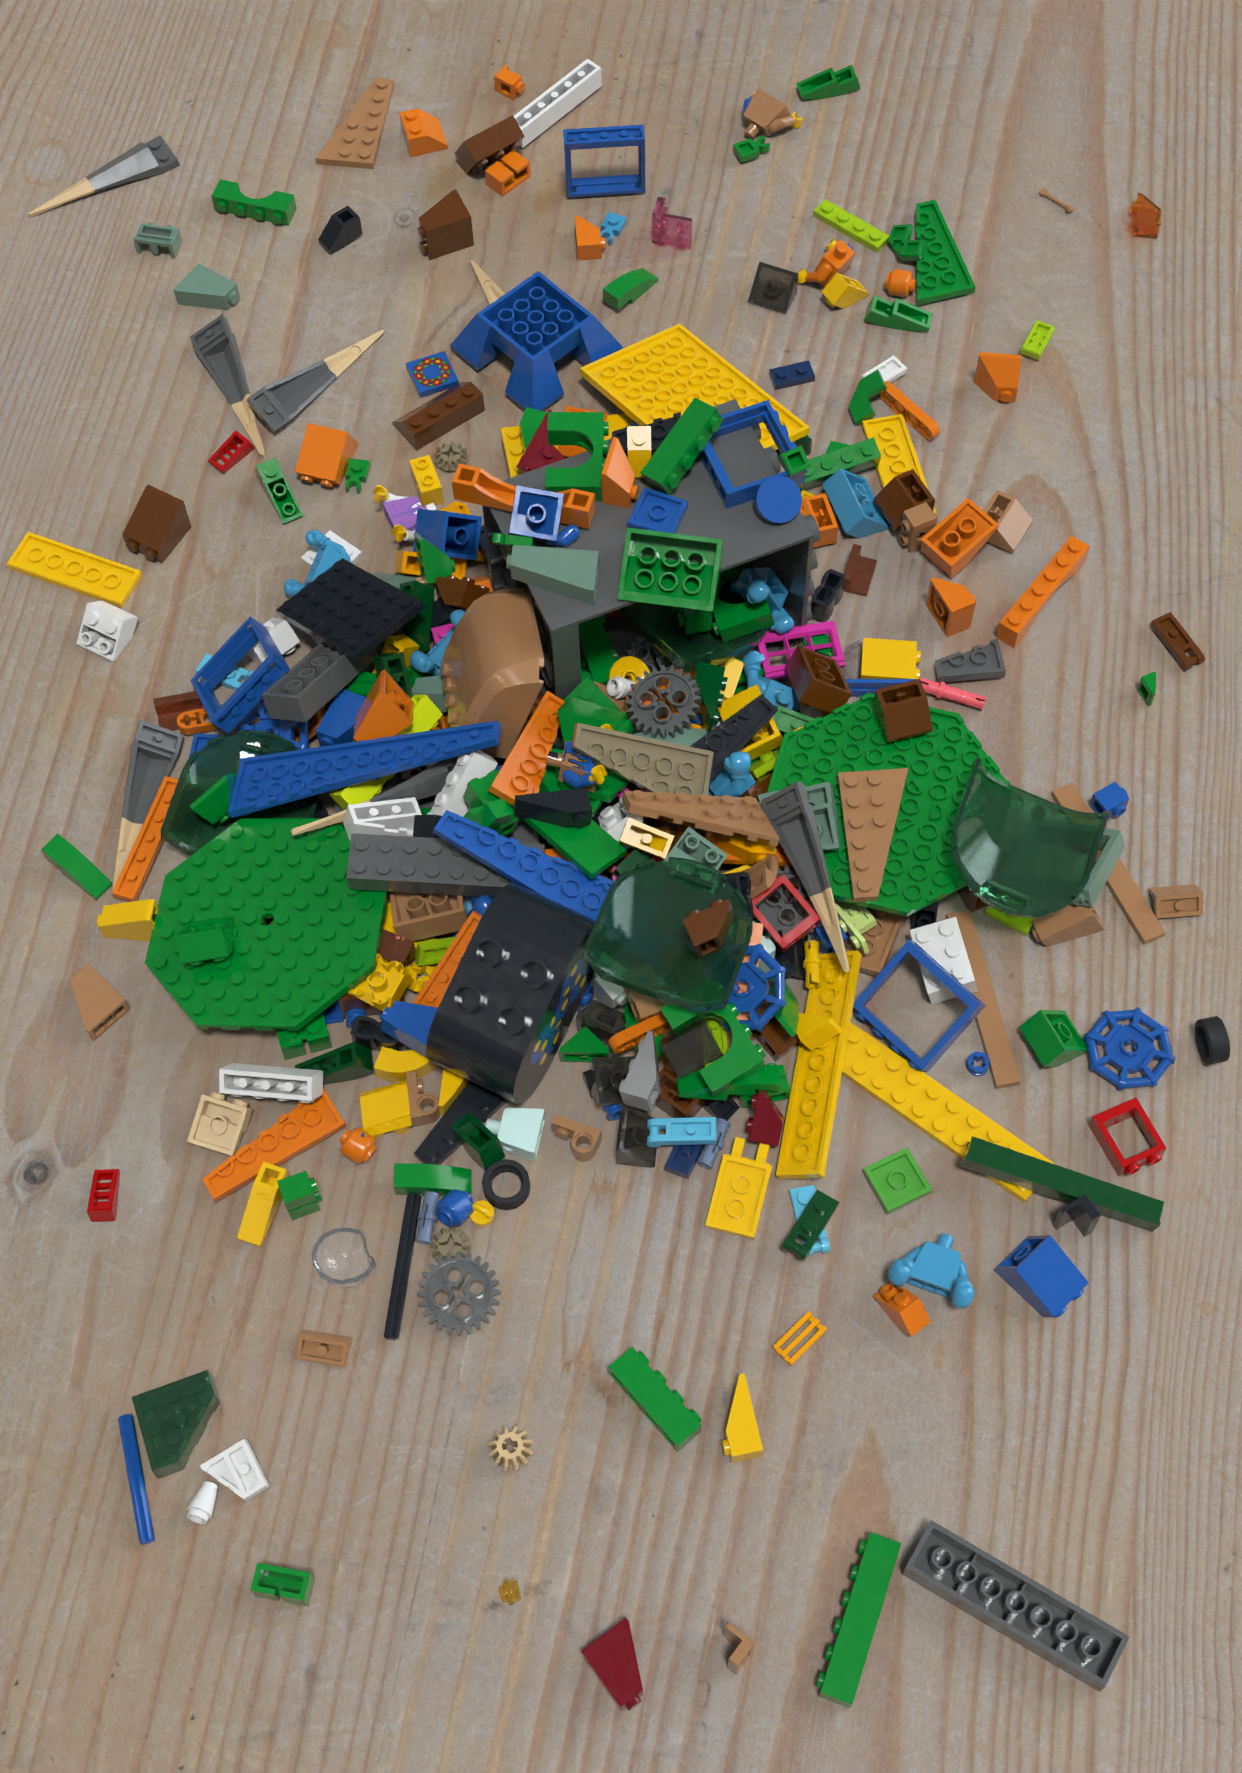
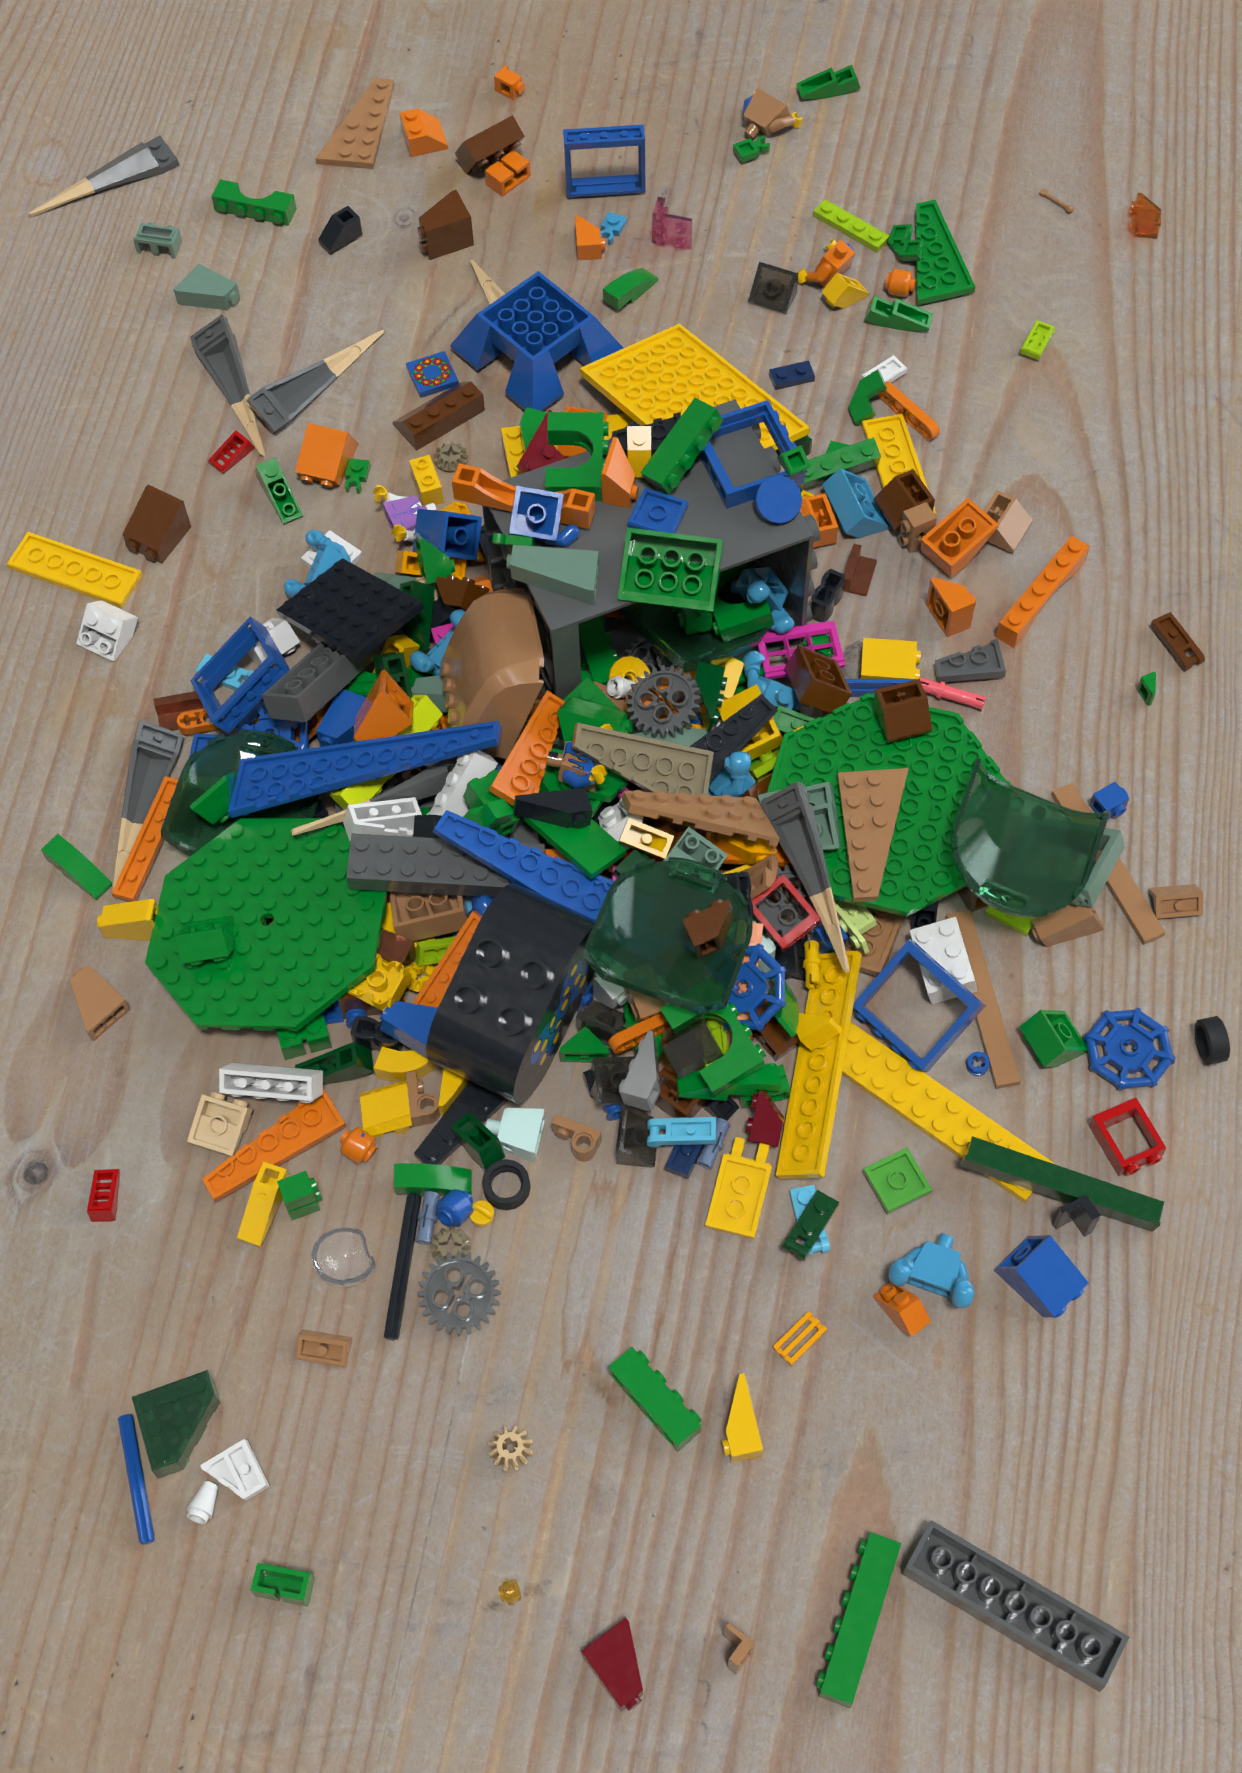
white brick [514,59,602,148] -> none
orange slope [974,352,1021,402] -> none

